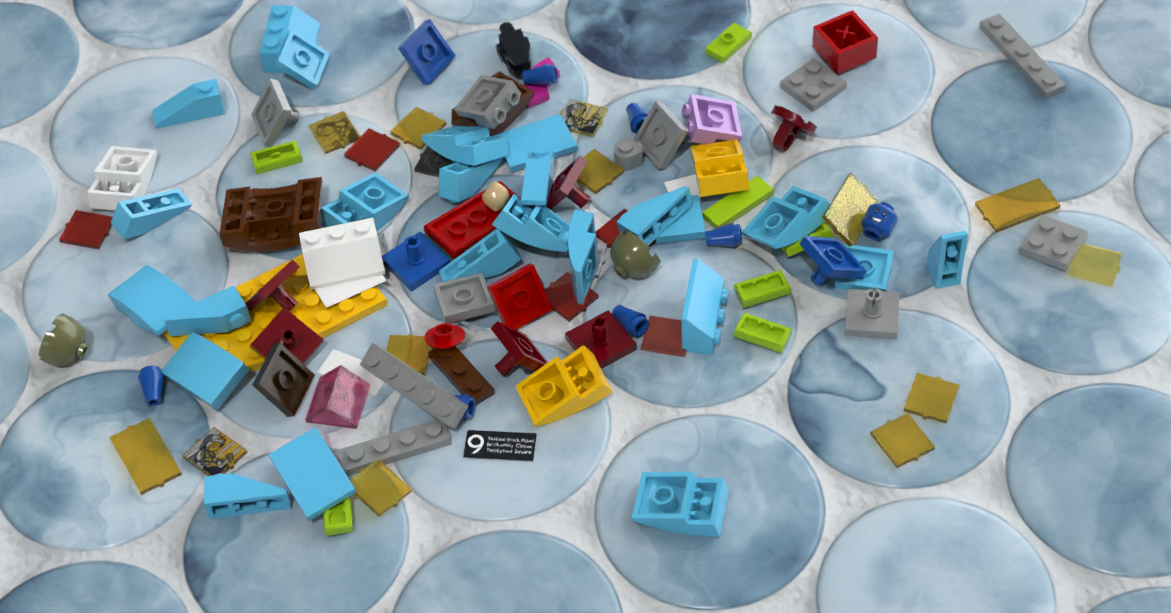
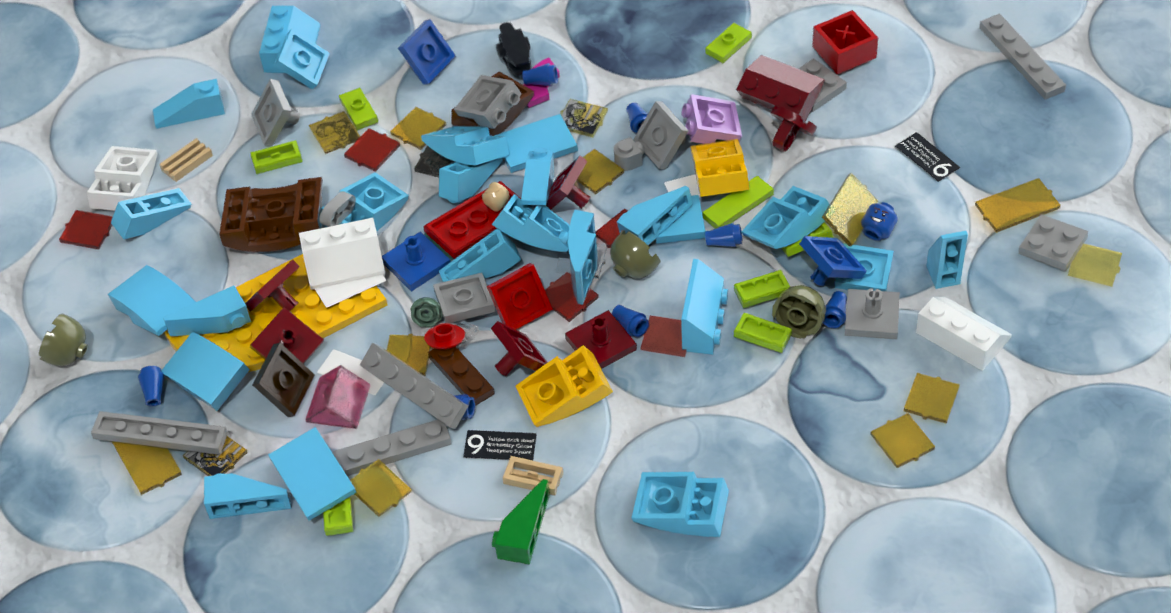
none -> light grey plate [91,411,228,455]
none -> tan tile [159,138,213,182]
none -> light grey beam [320,191,356,227]
none -> lime plate [339,88,378,130]
none -> sand green plate [410,297,442,328]
none -> green slope [492,479,550,565]
none -> tan tile [503,456,563,495]
none -> dark red slope [736,55,825,122]
none -> olive cylinder [772,285,826,339]
none -> blue cone [823,291,847,328]
none -> black sticker [895,132,960,182]
none -> white slope [916,297,1012,371]

